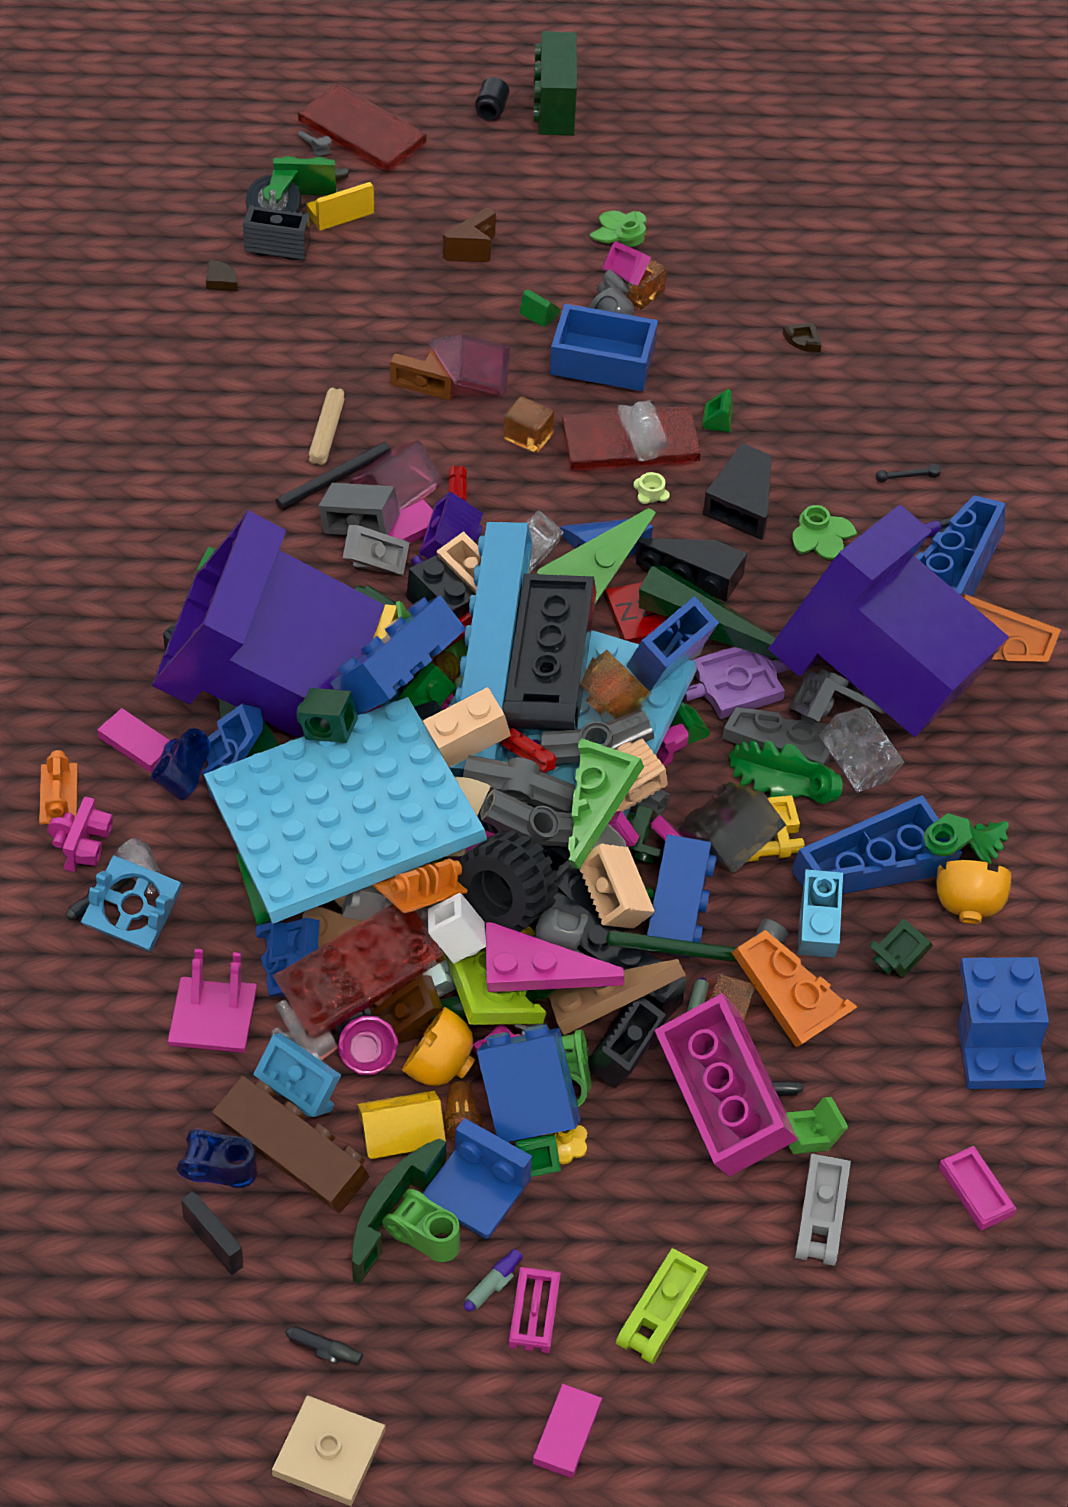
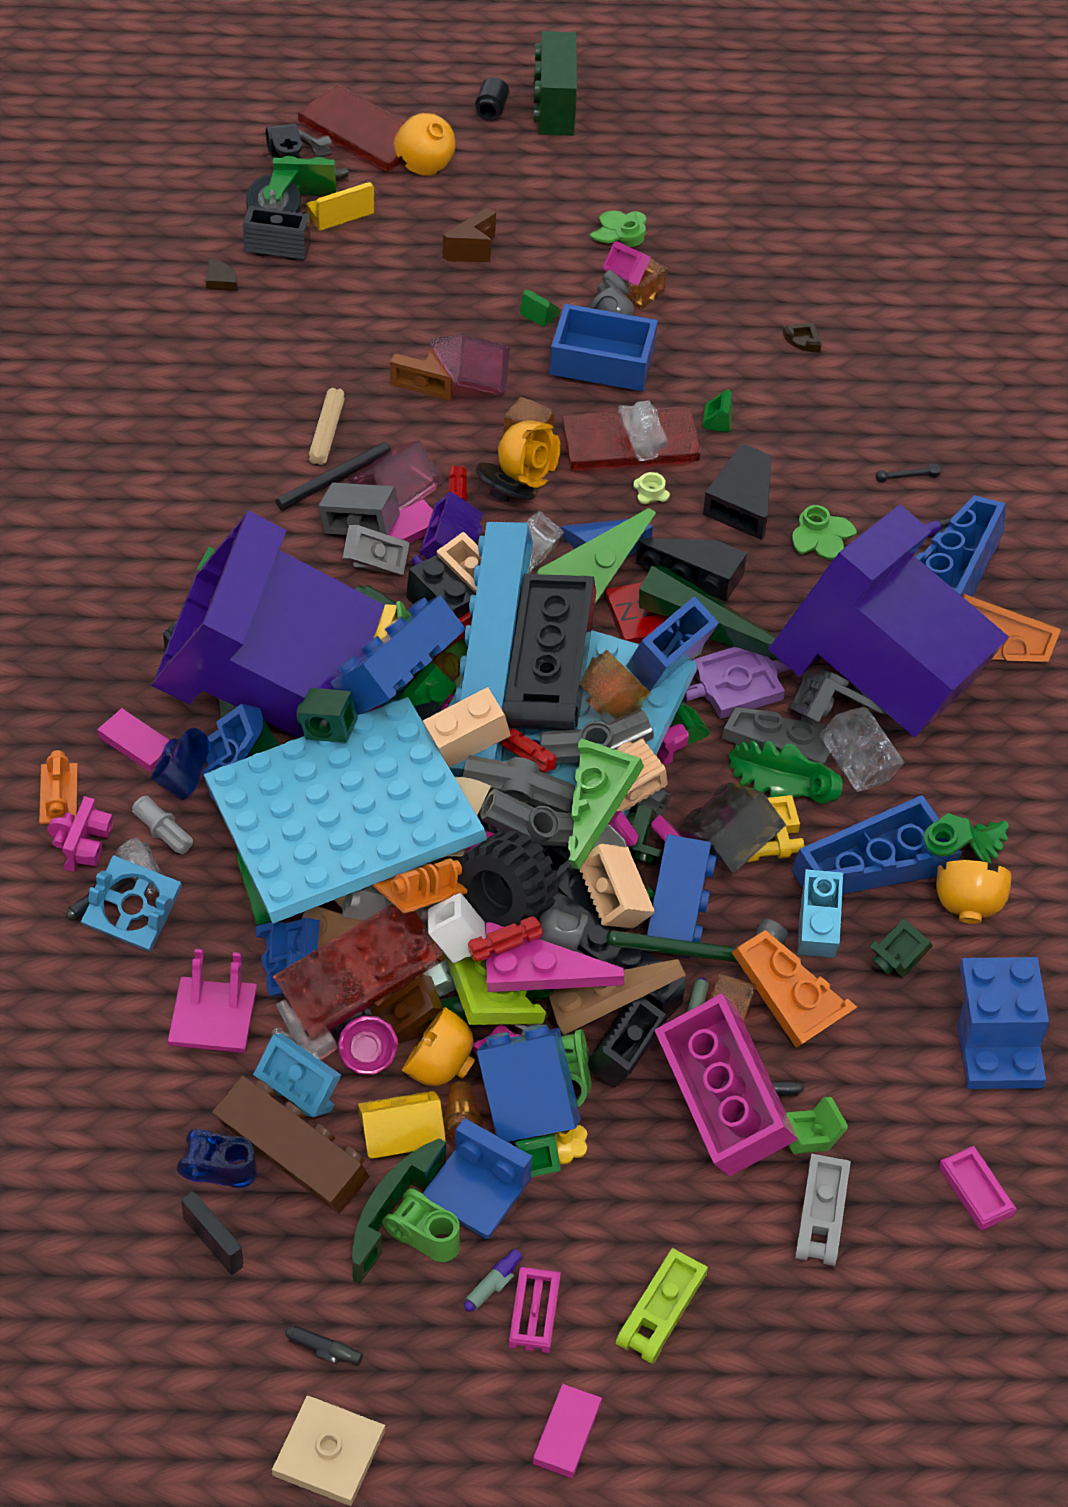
none -> light grey axle [132,795,193,855]
none -> black piece [265,123,302,159]
none -> light orange cylinder [394,113,456,176]
none -> red axle [467,917,543,962]
none -> black dish [475,462,537,501]
none -> light orange cylinder [498,420,560,488]

